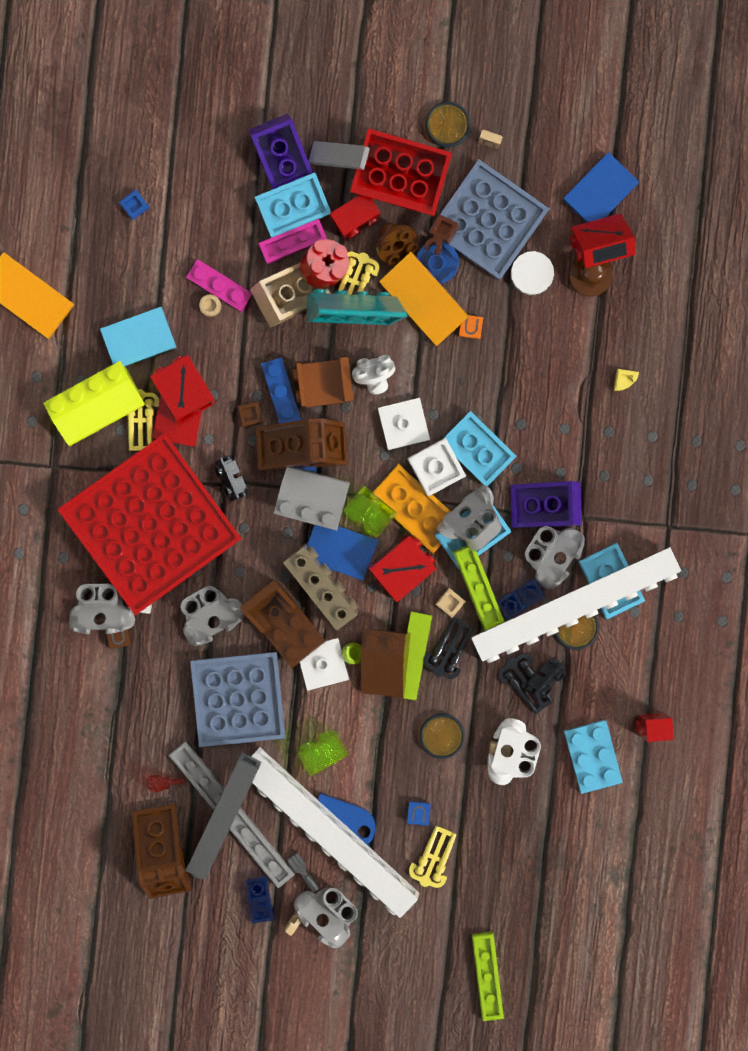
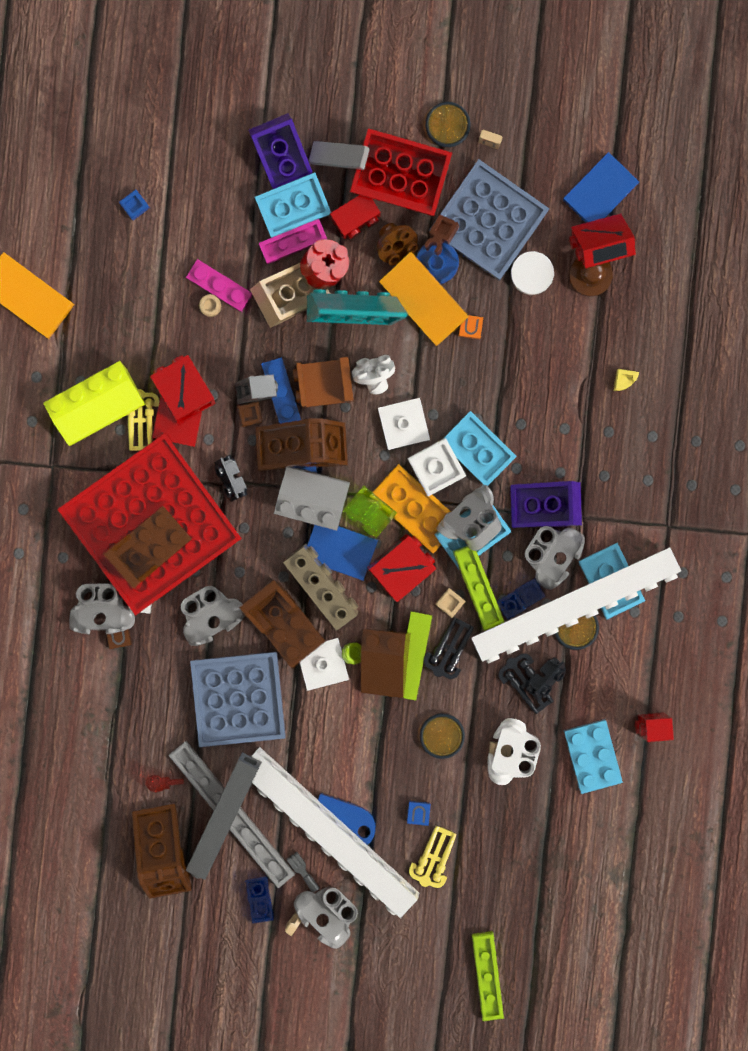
medium azure tile [100,307,177,367] -> none
clear neon green brick [298,729,349,776] -> none
light yellow piece [338,252,379,295] -> none
none -> reddish brown bracket [104,506,191,589]
none -> slope [235,374,278,404]

